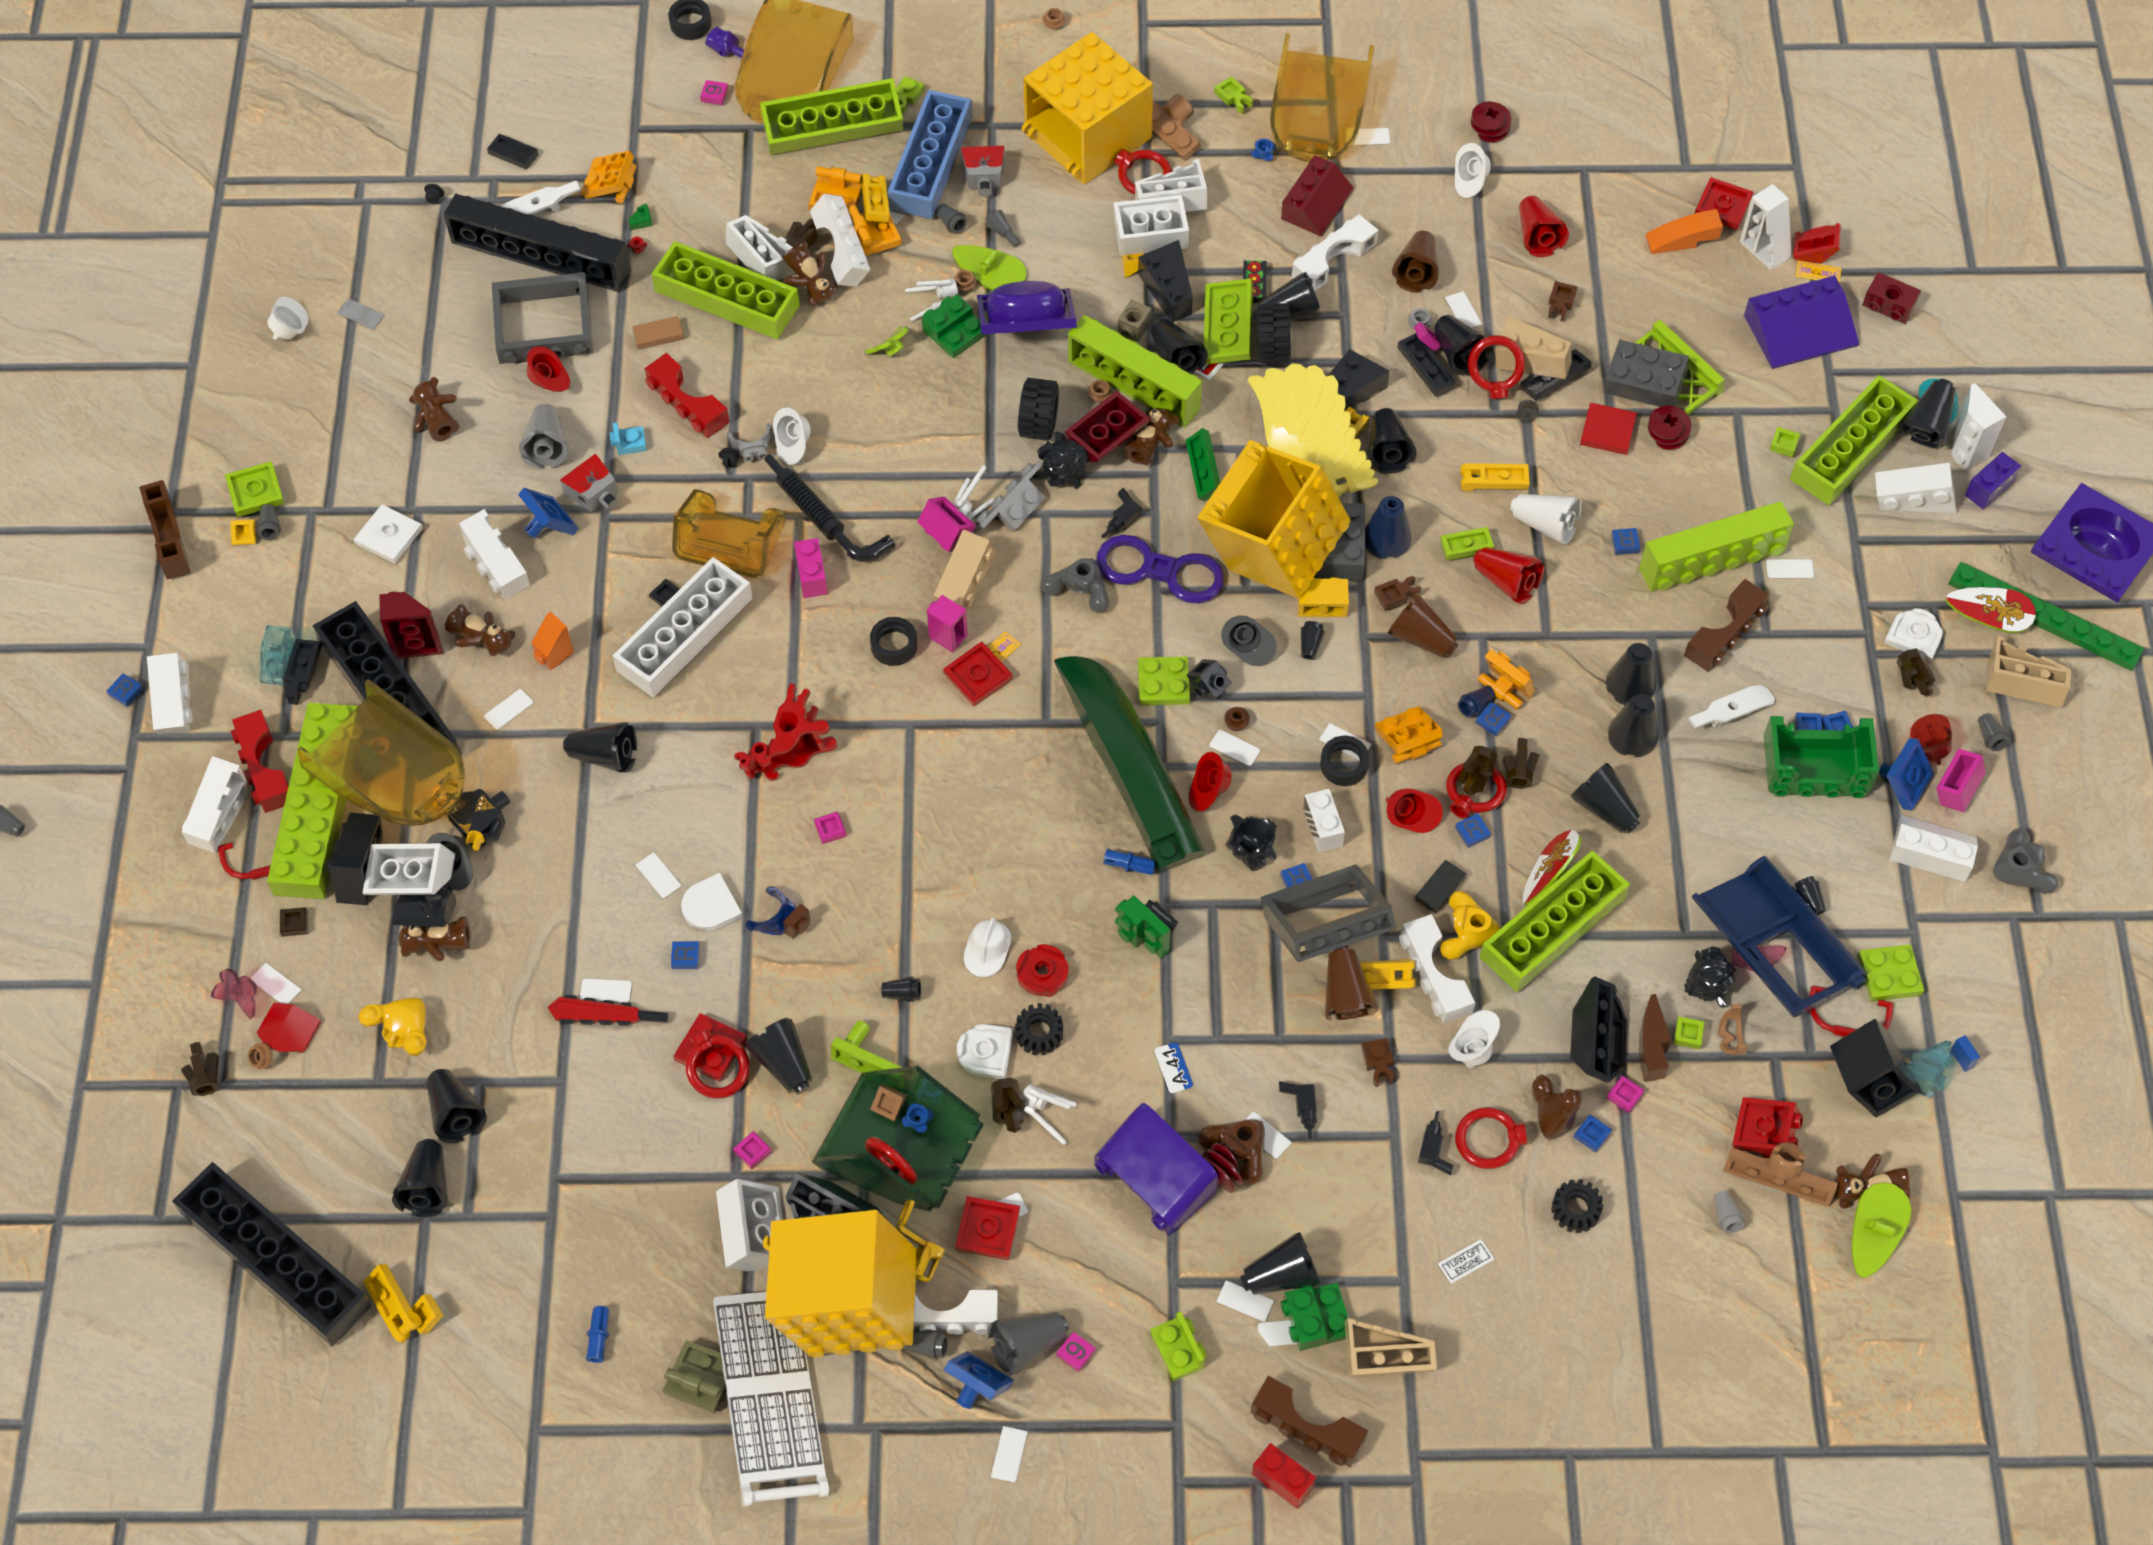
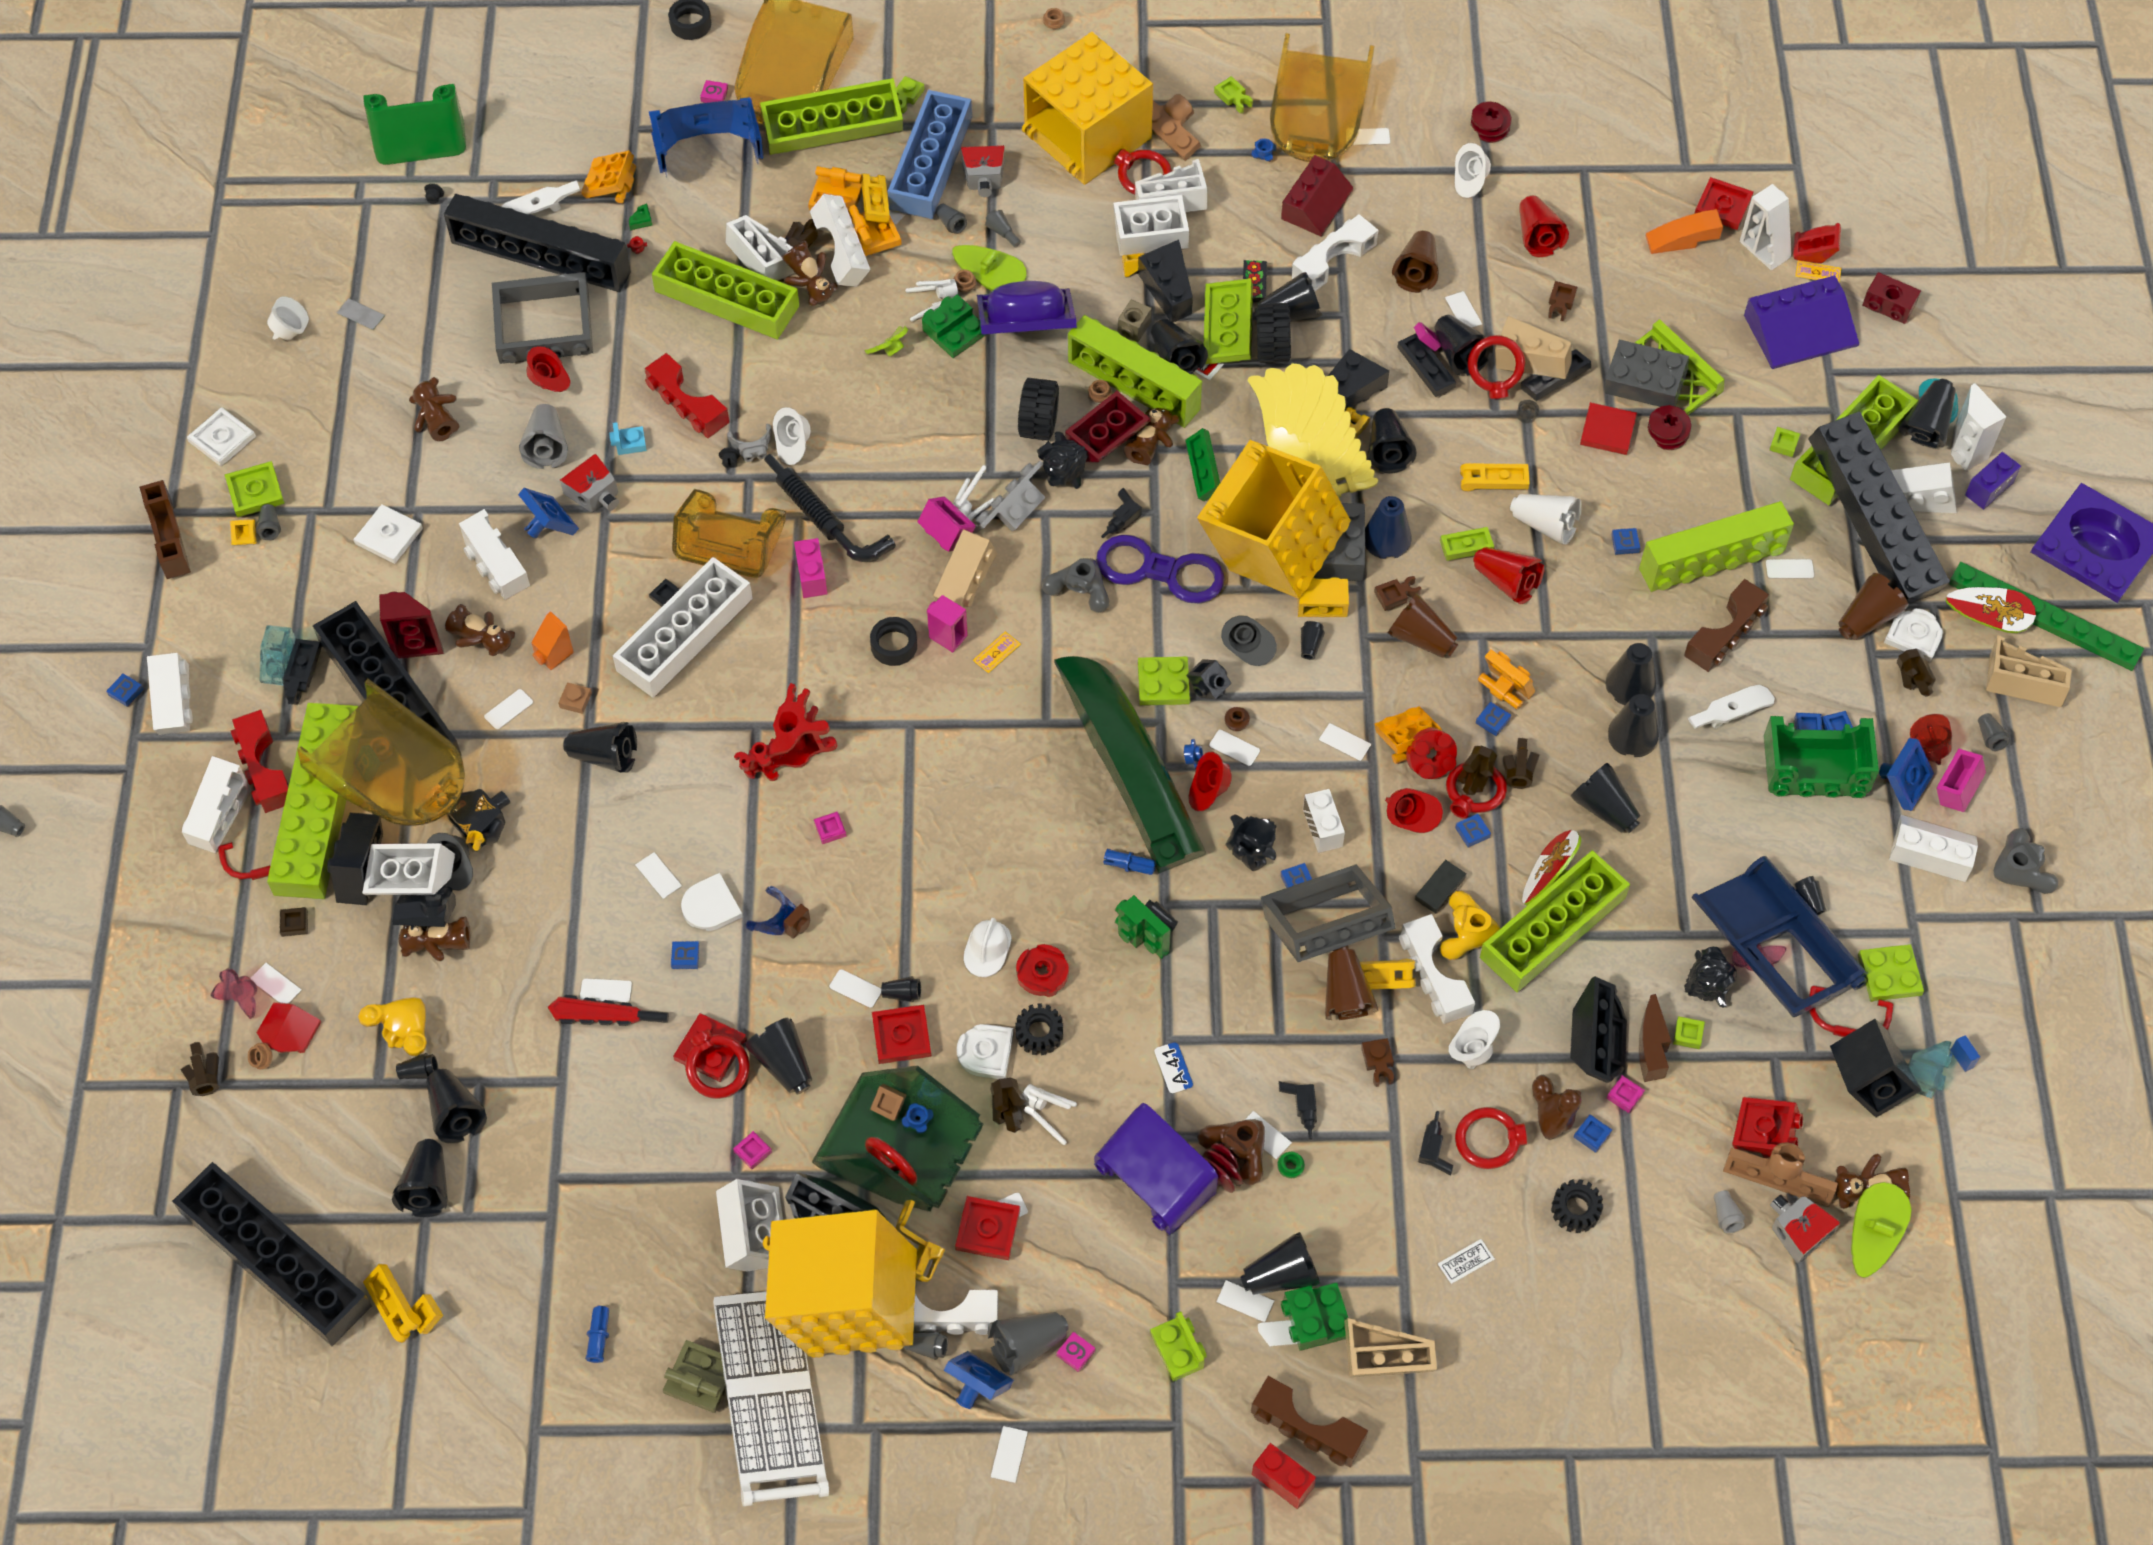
black tile [487,133,538,170] -> none
medium nougat tile [632,316,684,349] -> none
dark purple piece [705,27,747,59] -> none
lime piece [831,1020,907,1091] -> none
red tile [943,641,1013,706] -> none
black tyre [1320,735,1369,786] -> none
light grey plate [1408,308,1432,329] -> none
dark blue cone [1458,685,1495,717] -> none
medium nougat helmet [1718,1004,1747,1055] -> none
none -> white tile [187,407,256,467]
none -> green windscreen [363,84,466,165]
none -> black cone [396,1053,438,1079]
none -> medium nougat plate [558,682,592,714]
none -> blue animal [649,97,763,178]
none -> white sticker [829,969,881,1008]
none -> red plate [872,1005,932,1064]
none -> blue plate [1184,739,1203,769]
none -> green plate [1277,1152,1305,1178]
none -> red plate [1406,728,1457,779]
none -> torso [1770,1194,1840,1264]
none -> black brick [1808,411,1950,605]
none -> reddish brown cone [1838,573,1908,640]

